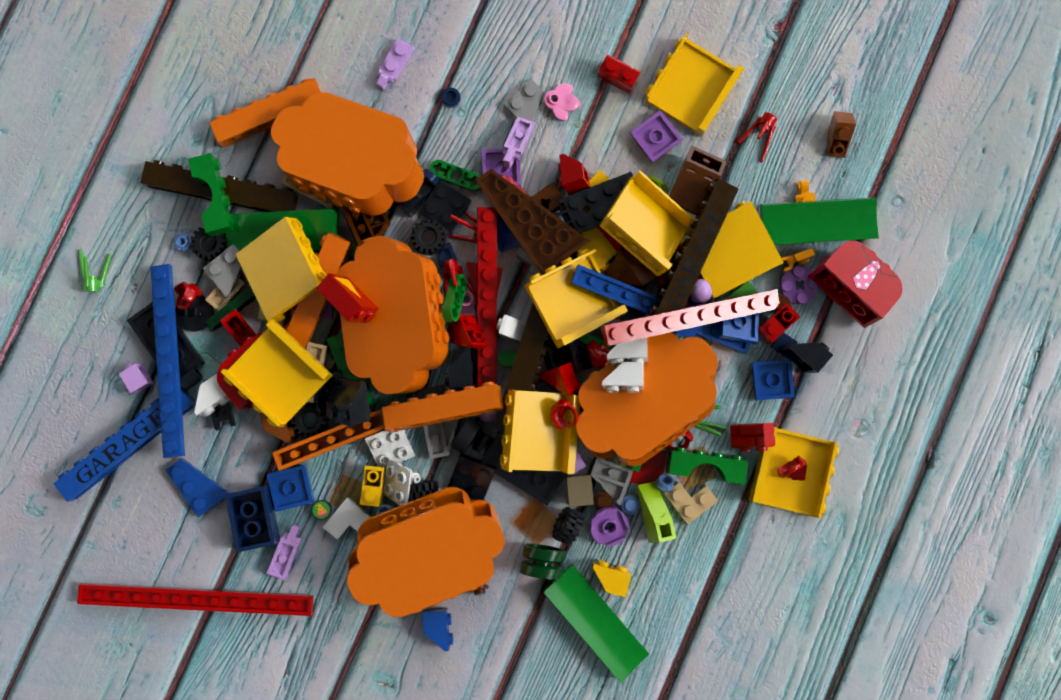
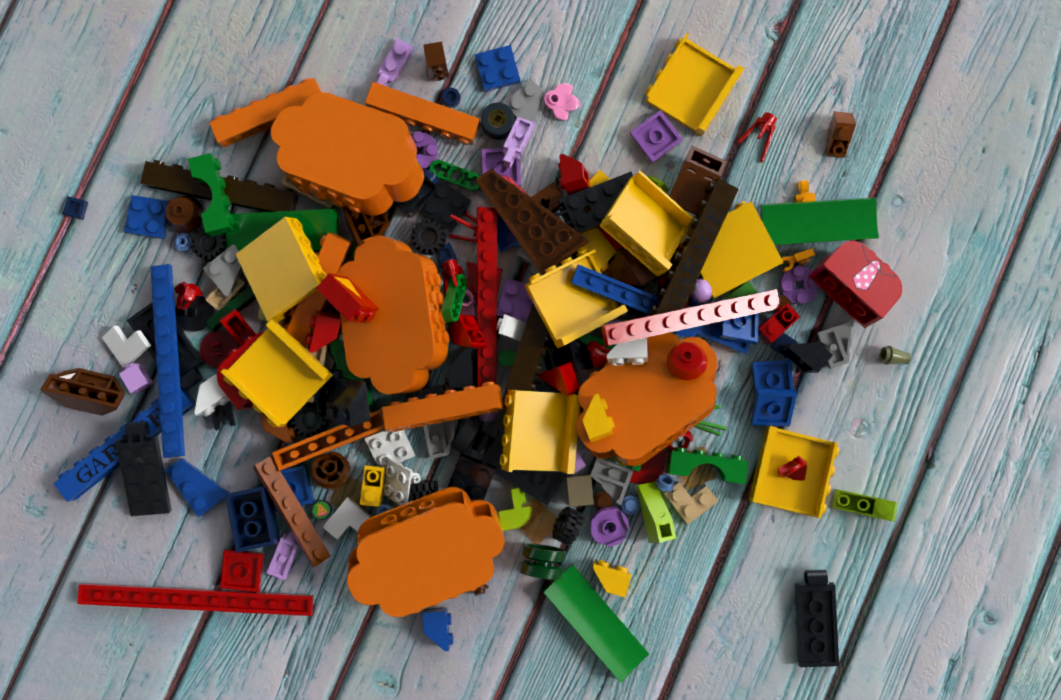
bright green plant [78,249,111,292] -> none
red piece [550,399,578,430] -> none
red brick [597,54,641,94] -> none
white slope [602,362,644,393] -> none
red brick [730,423,775,452] -> none
none -> reddish brown wedge [40,368,125,416]
none -> dark blue tile [63,196,89,220]
none -> white tile [102,326,151,368]
none -> black hinge [115,421,172,517]
none -> blue plate [124,195,169,239]
none -> reddish brown cone [166,196,204,233]
none -> dark red piece [200,330,239,368]
none -> red plate [220,549,264,593]
none -> dark orange plate [253,456,331,568]
none -> red slope [305,310,341,353]
none -> reddish brown cone [311,451,350,490]
none -> orange brick [365,82,481,145]
none -> medium lavender plate [411,131,438,170]
none -> reddish brown brick [423,42,449,81]
none -> blue plate [474,45,521,92]
none -> black wheel [481,102,515,140]
none -> medium lavender plate [497,278,533,323]
none -> lime brick [499,488,532,531]
none -> yellow slope [582,394,615,443]
none -> red cone [667,342,708,381]
none -> blue plate [750,389,797,426]
none -> black hinge [794,570,839,667]
none -> light grey wing [816,321,854,369]
none -> lime slope [833,489,899,522]
none -> olive cone [879,346,911,365]

